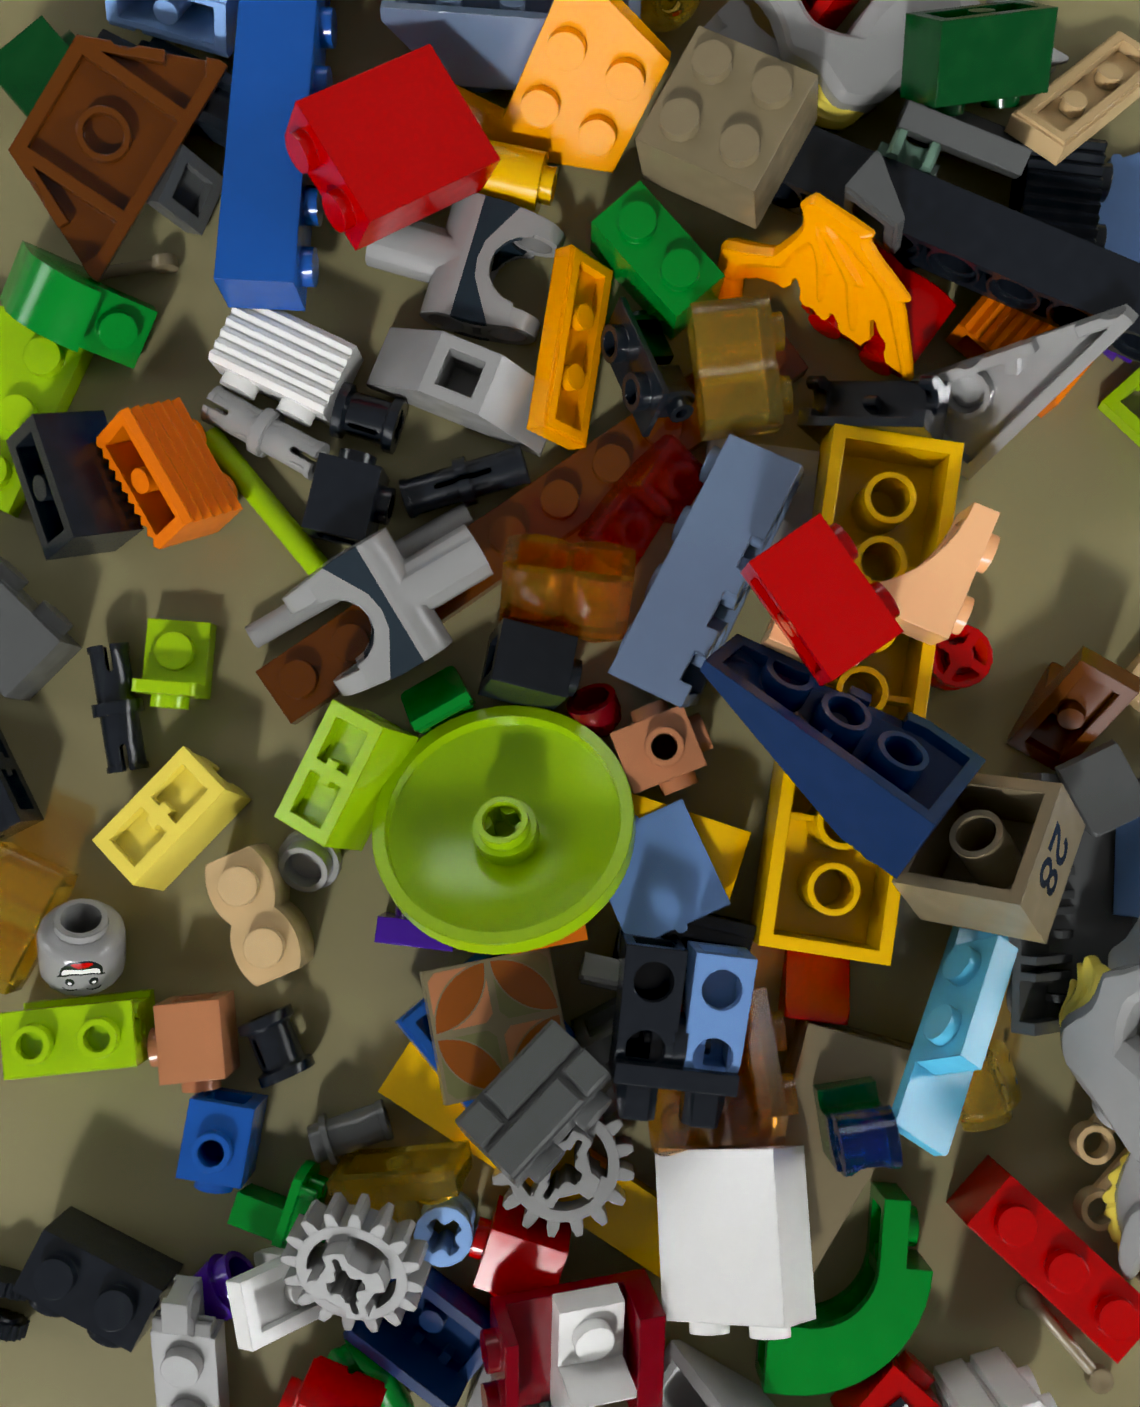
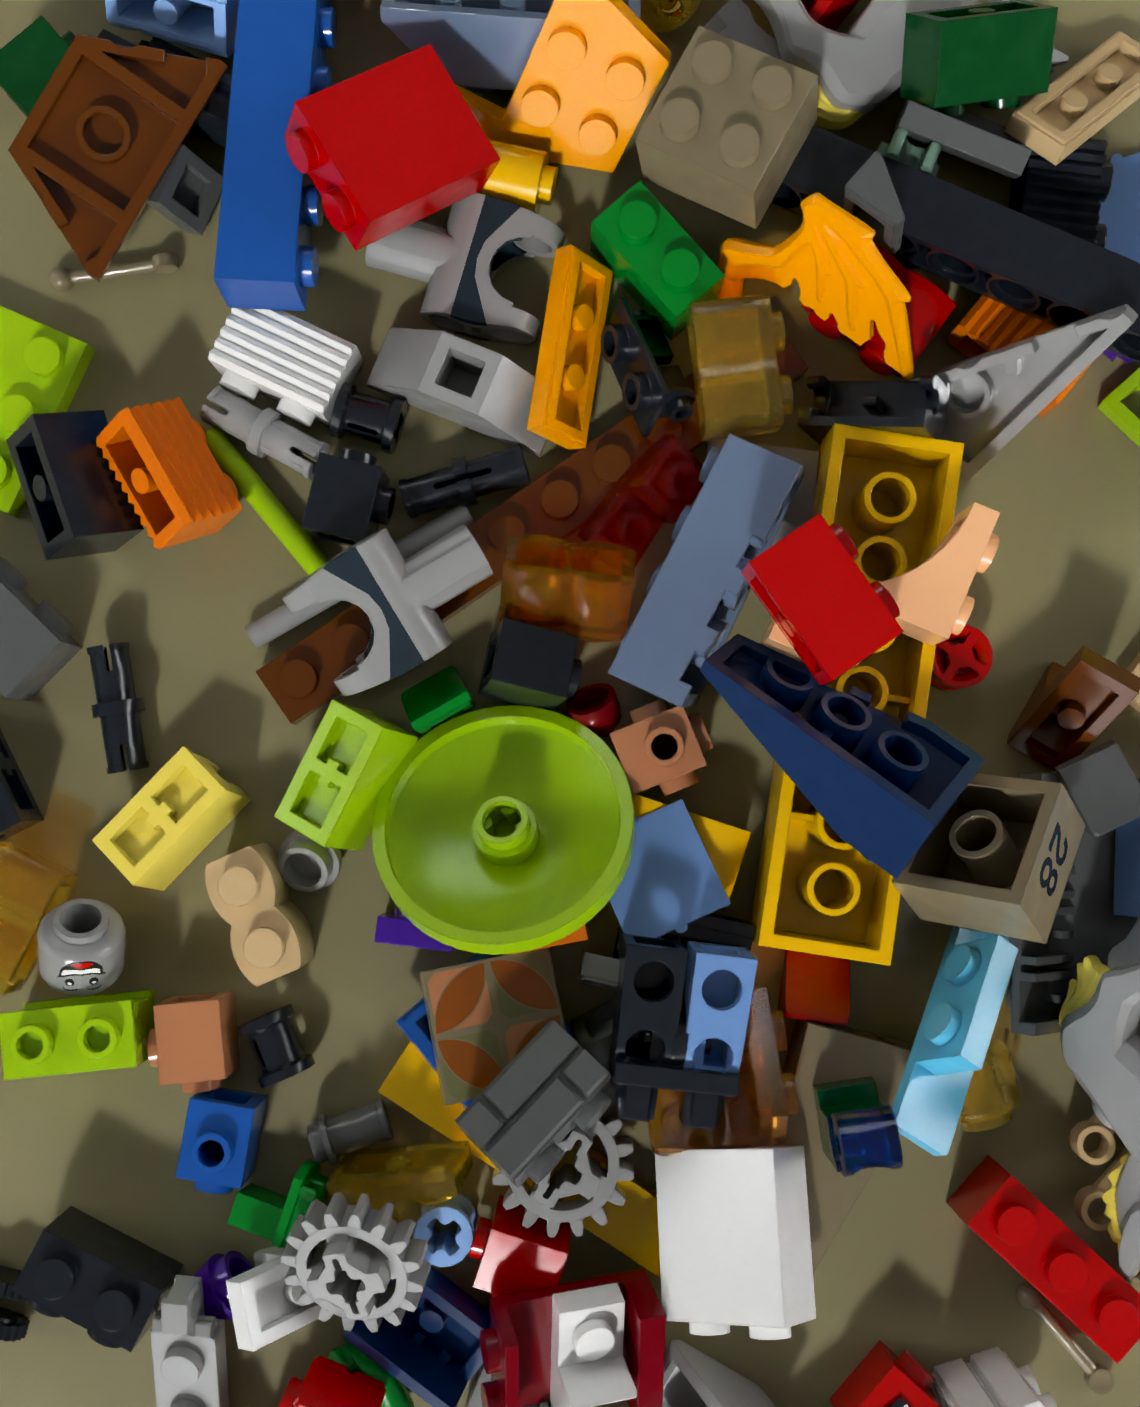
green brick [0,240,158,369] -> none
lime bracket [131,618,217,710] -> none
green arch [755,1181,933,1396] -> none

